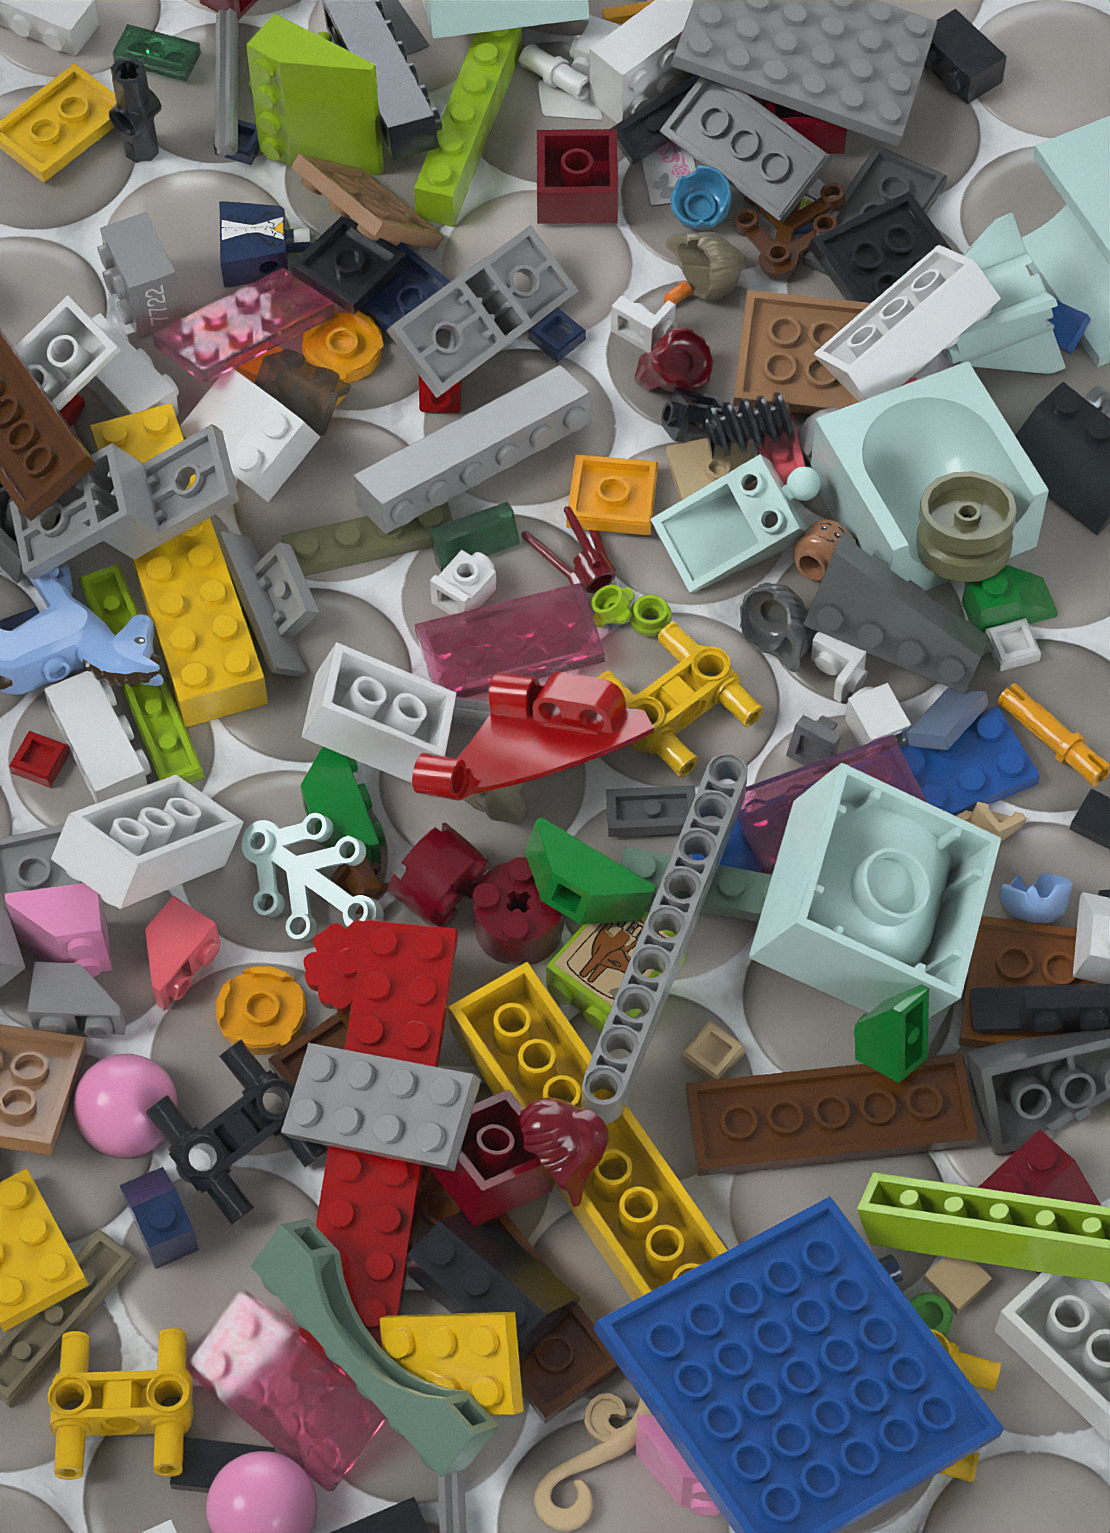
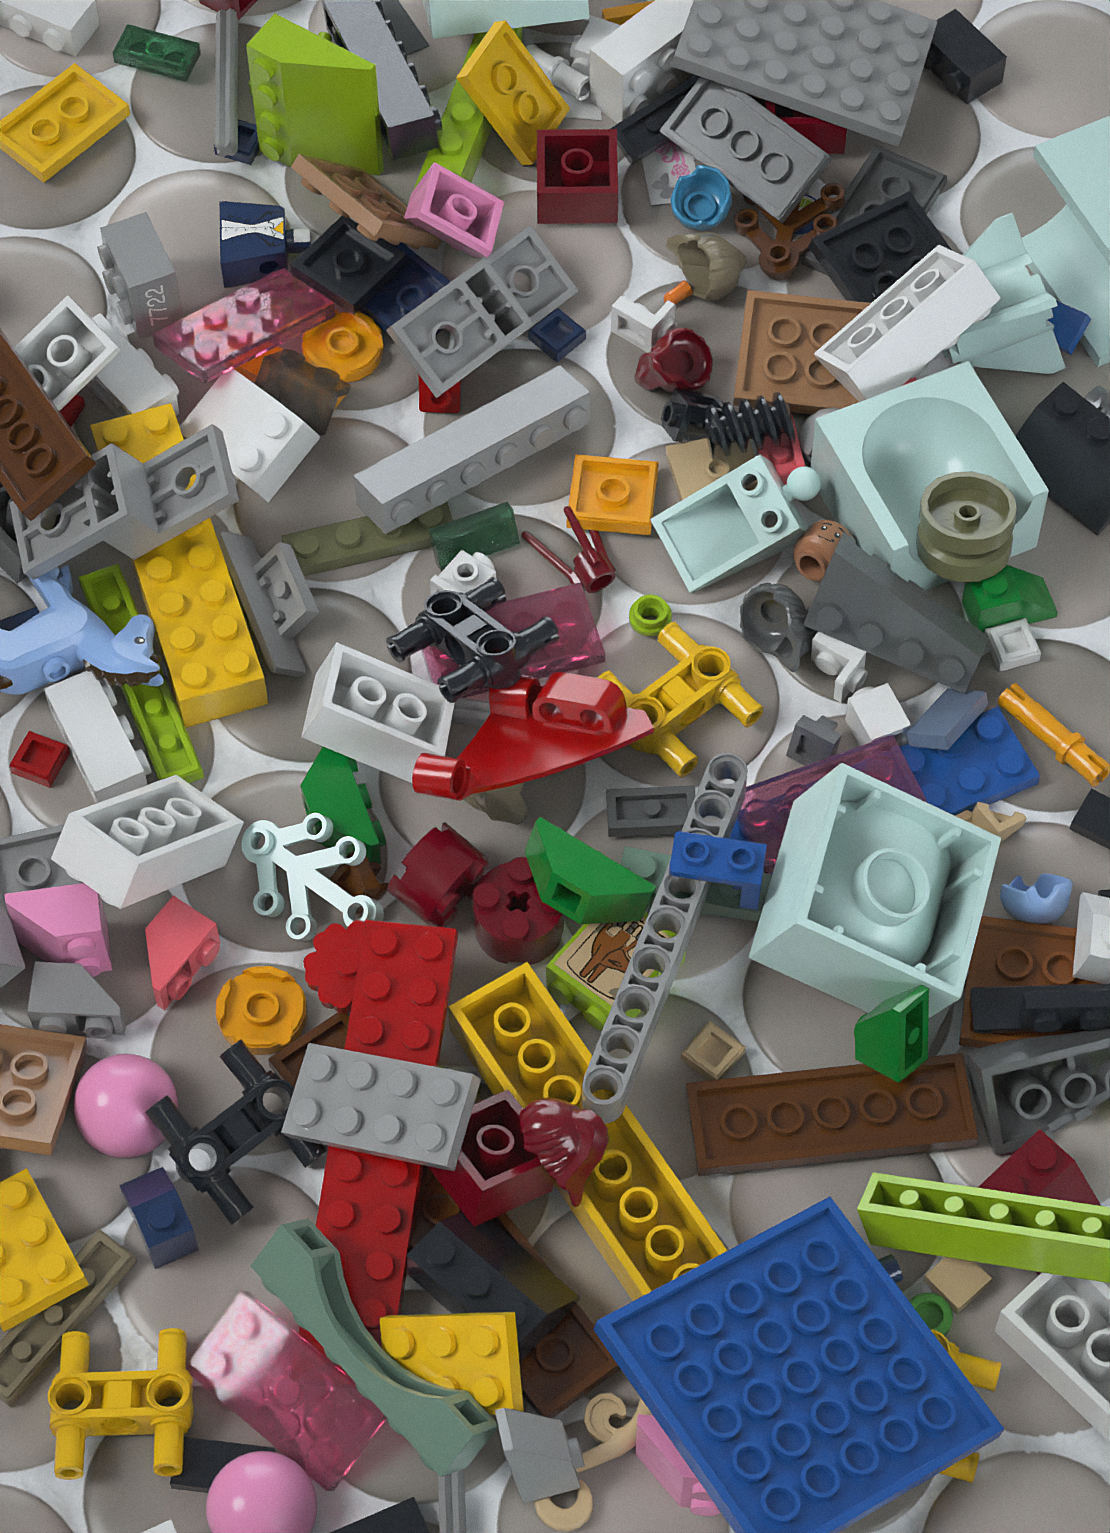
black piece [109,57,162,163] -> none
lime plate [591,585,635,628] -> none
none -> black piece [386,577,559,703]
none -> bright pink slope [404,162,504,258]
none -> yellow plate [456,20,570,165]
none -> light grey slope [495,1408,585,1504]
none -> blue bracket [669,831,767,910]

